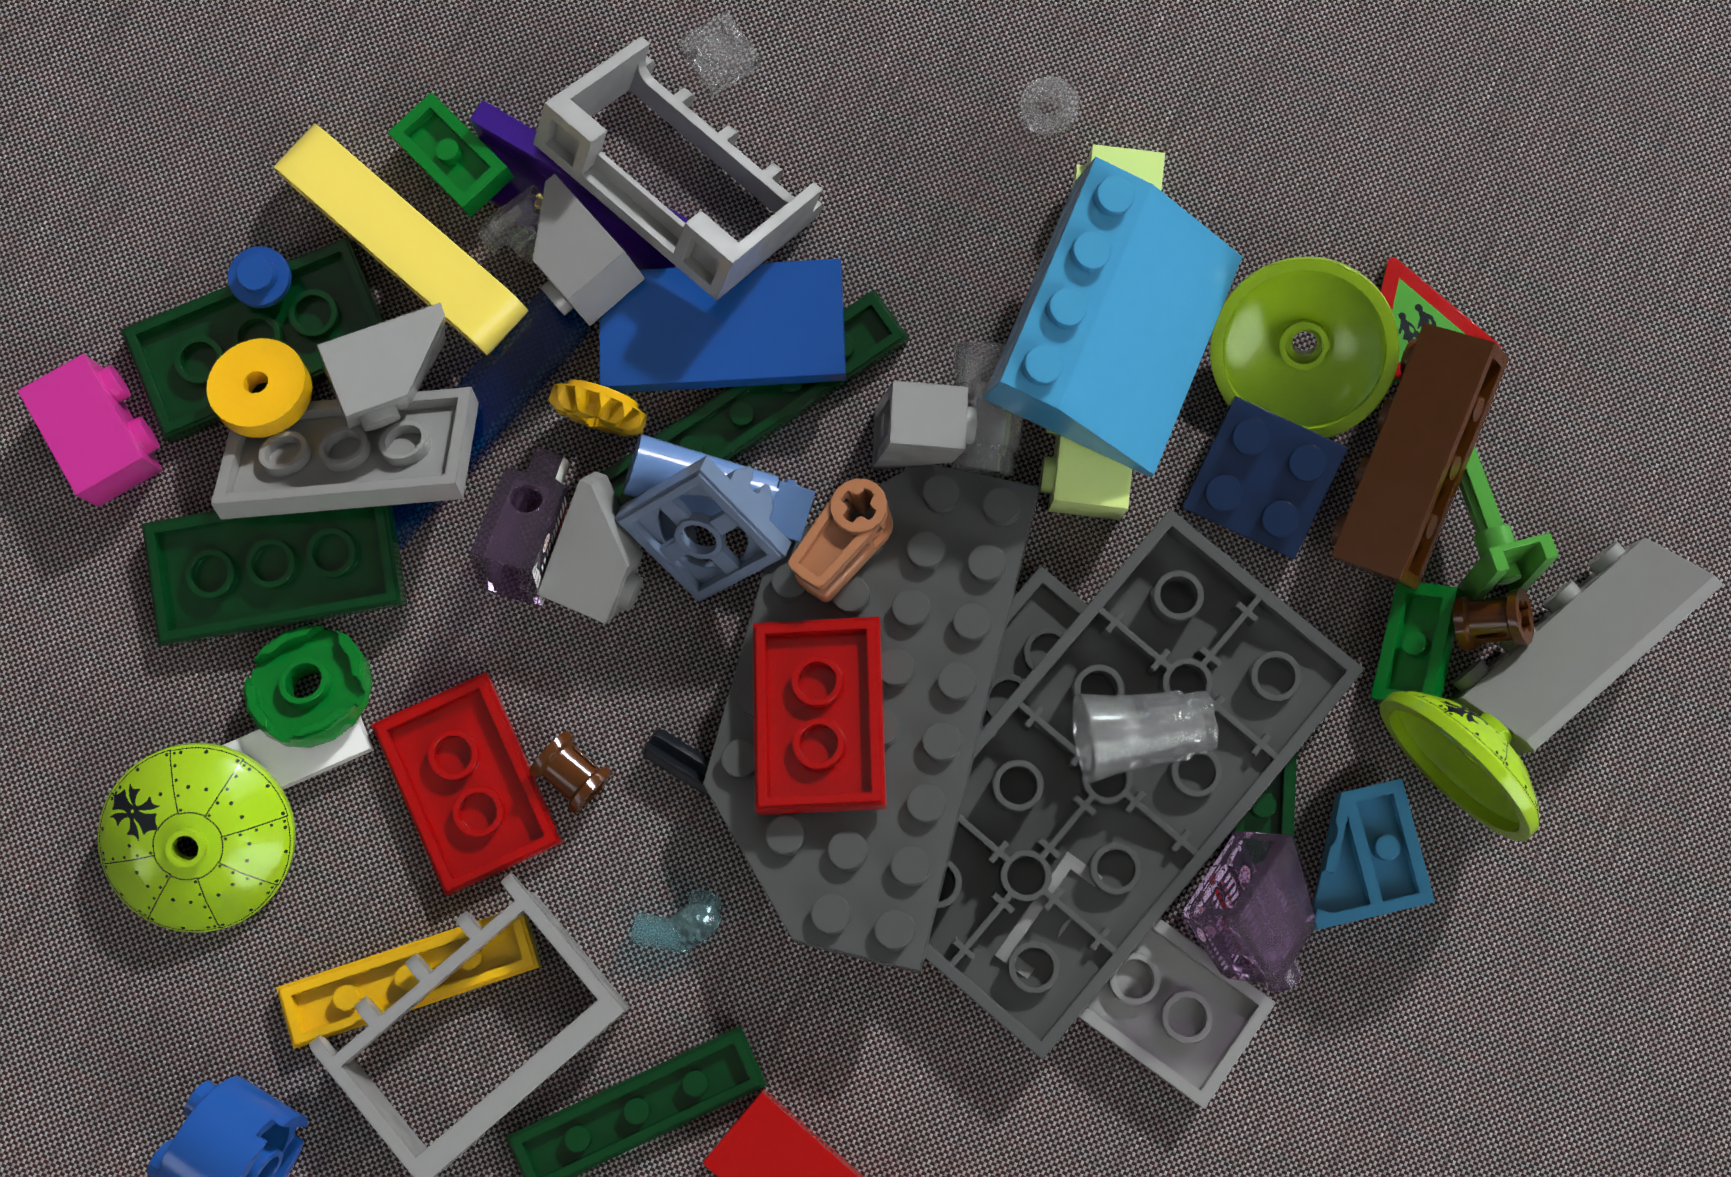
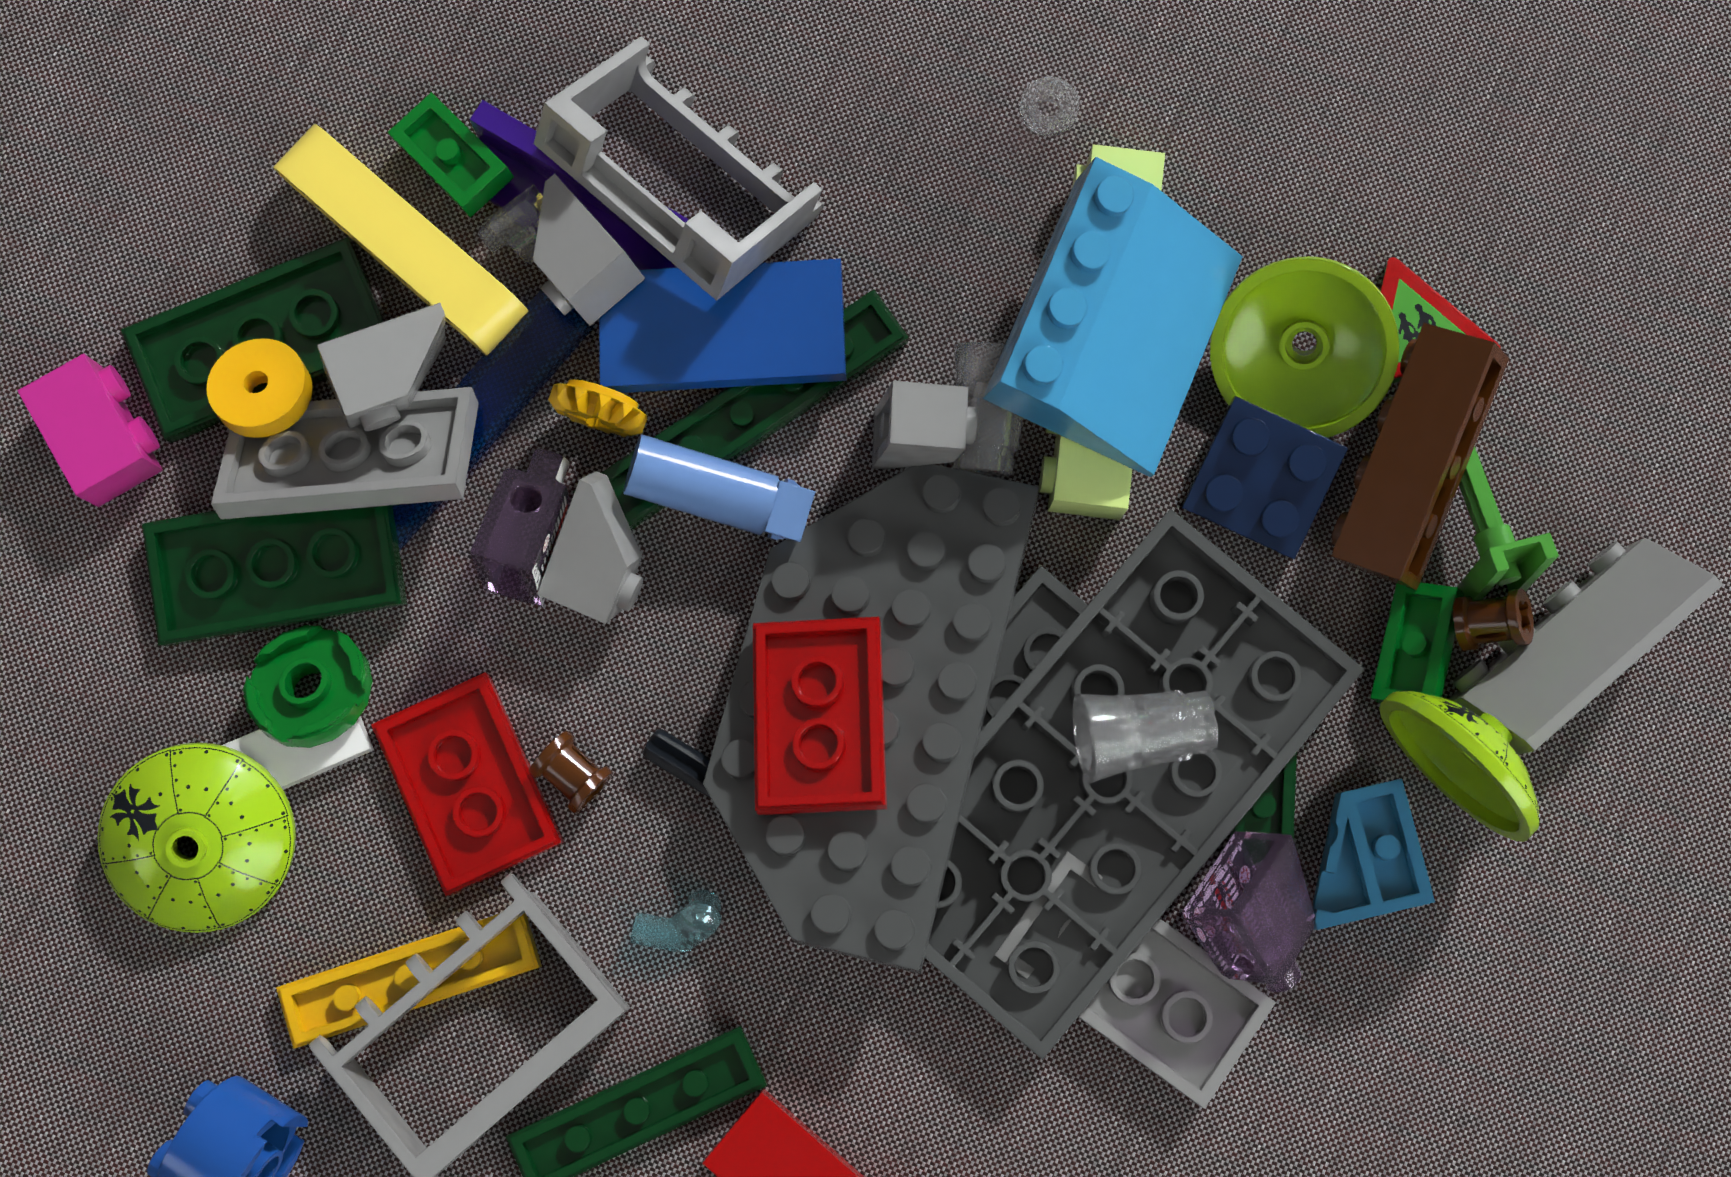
blue plate [228,246,292,308] -> none
sand blue piece [614,455,792,602] -> none
clear tile [678,10,761,97] -> none
nougat piece [788,478,893,602] -> none

